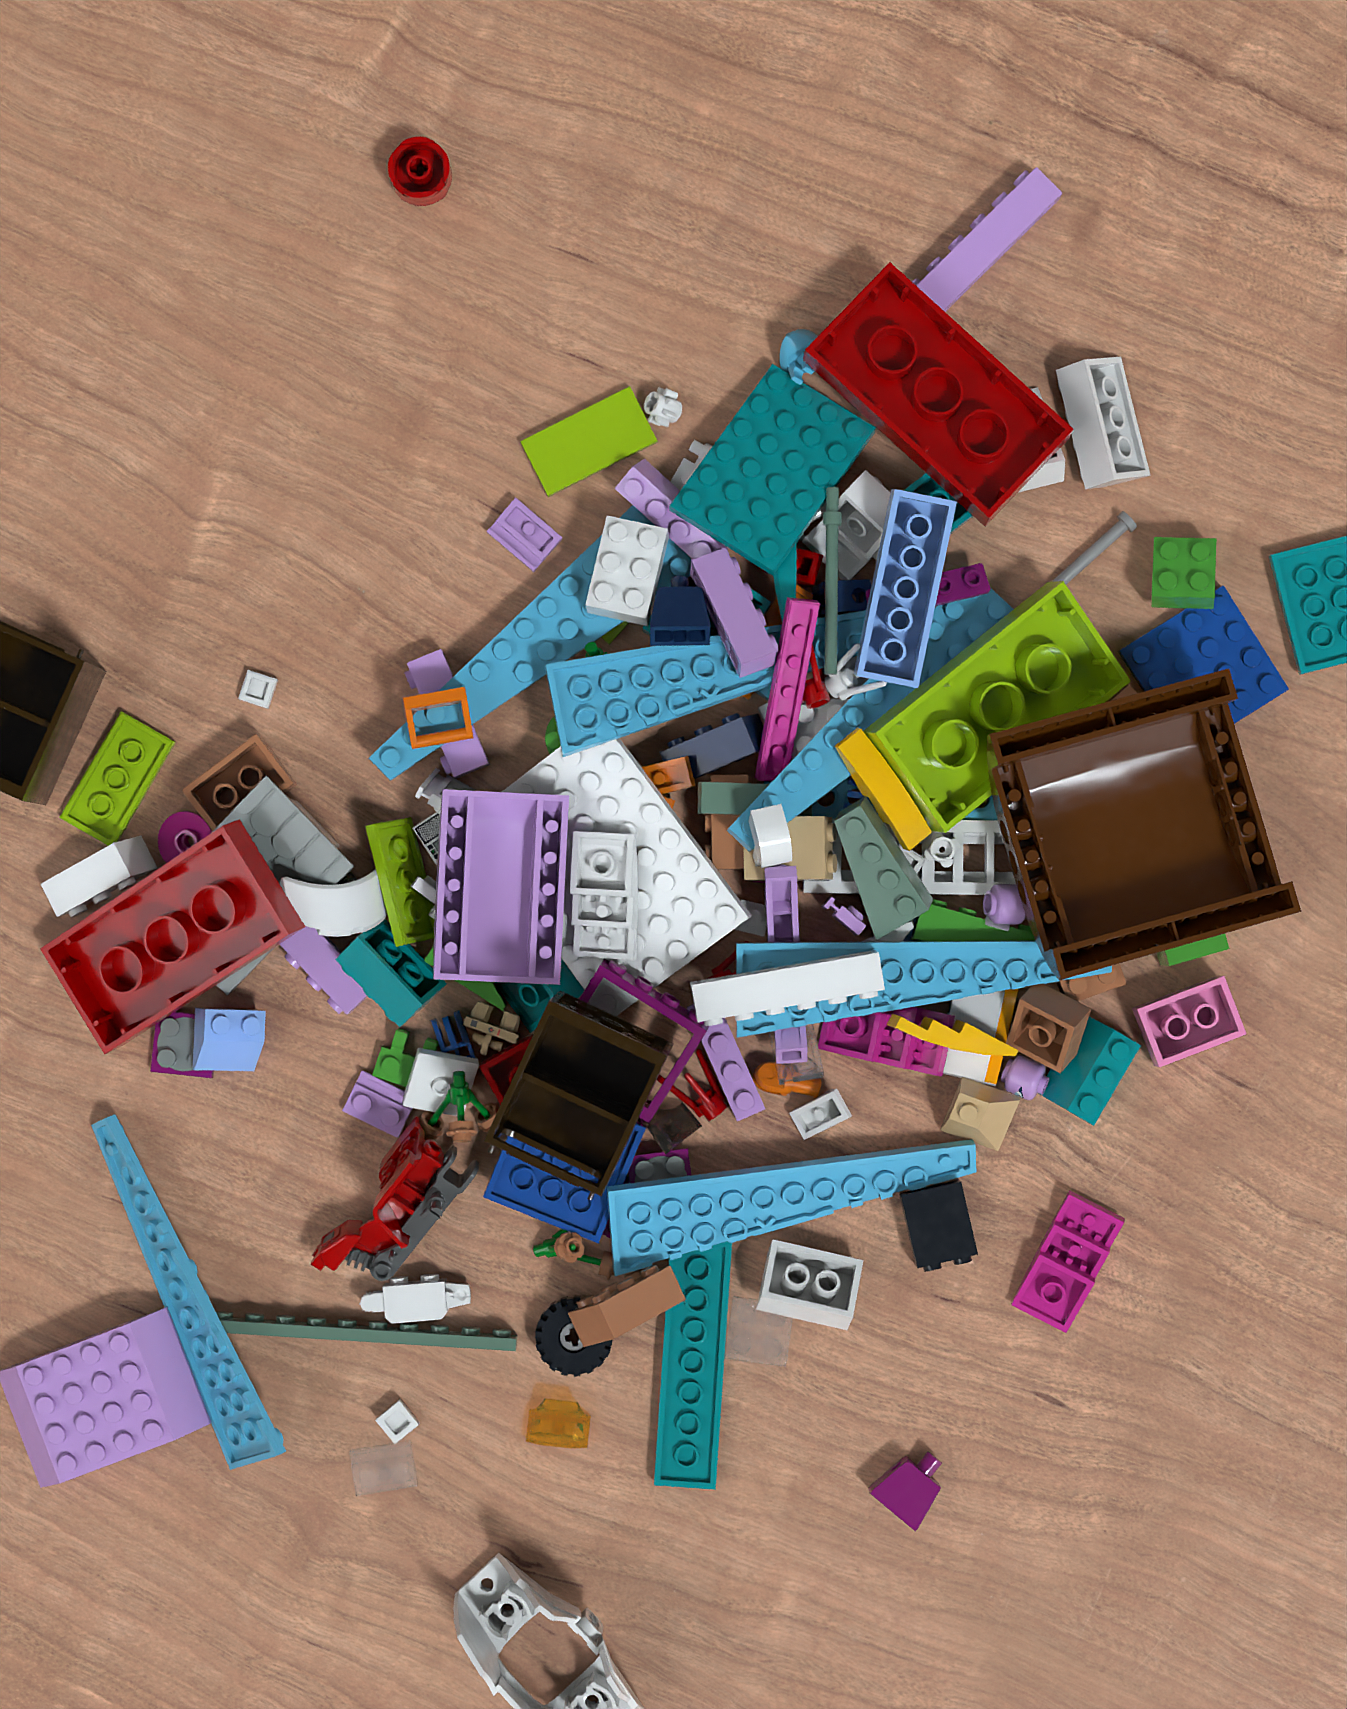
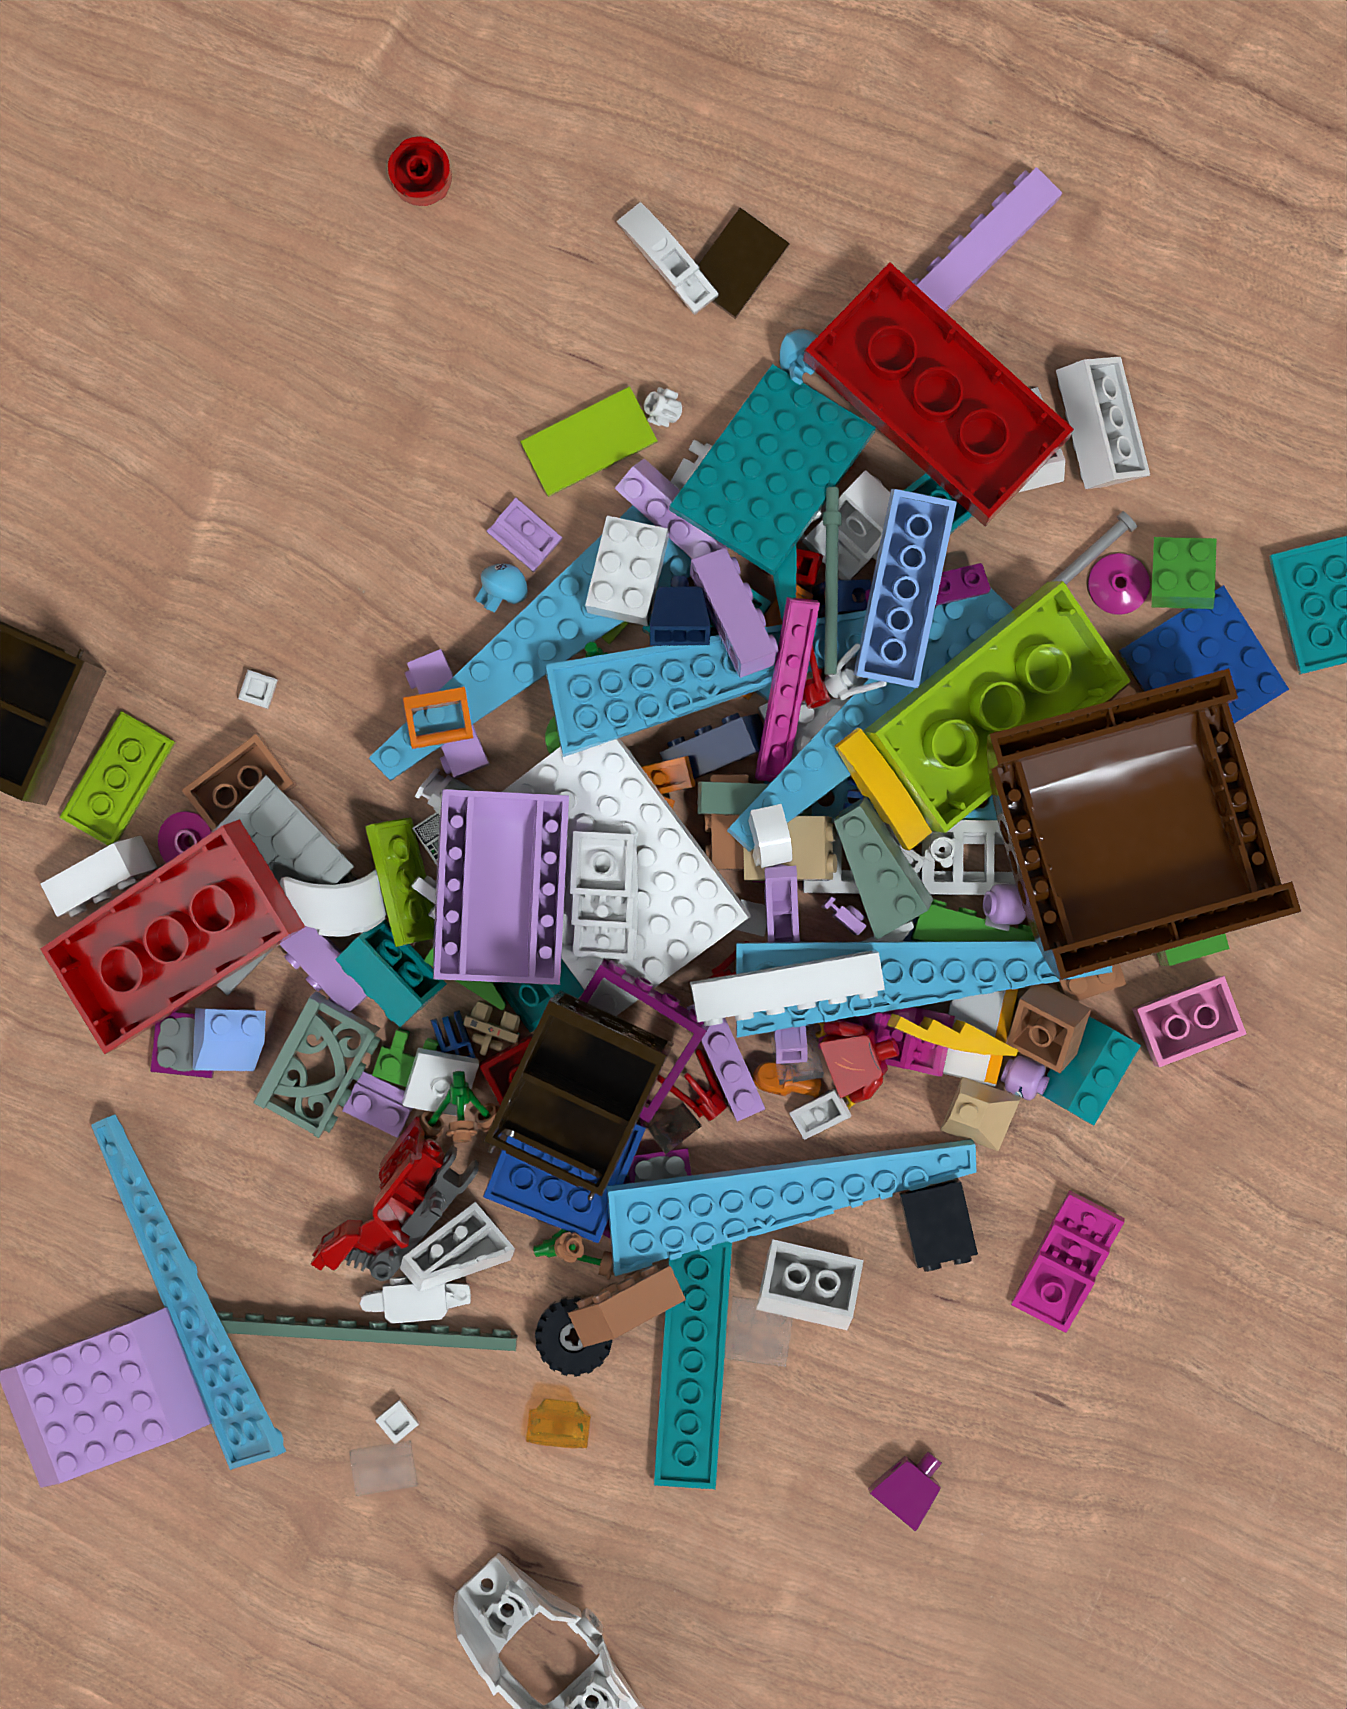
none -> sand green fence [253,991,381,1138]
none -> white wedge [400,1202,515,1292]
none -> medium azure piece [475,564,528,612]
none -> white slope [617,202,718,315]
none -> dark brown tile [698,208,790,319]
none -> torso [815,1020,899,1109]
none -> dark pink dish [1088,553,1150,615]

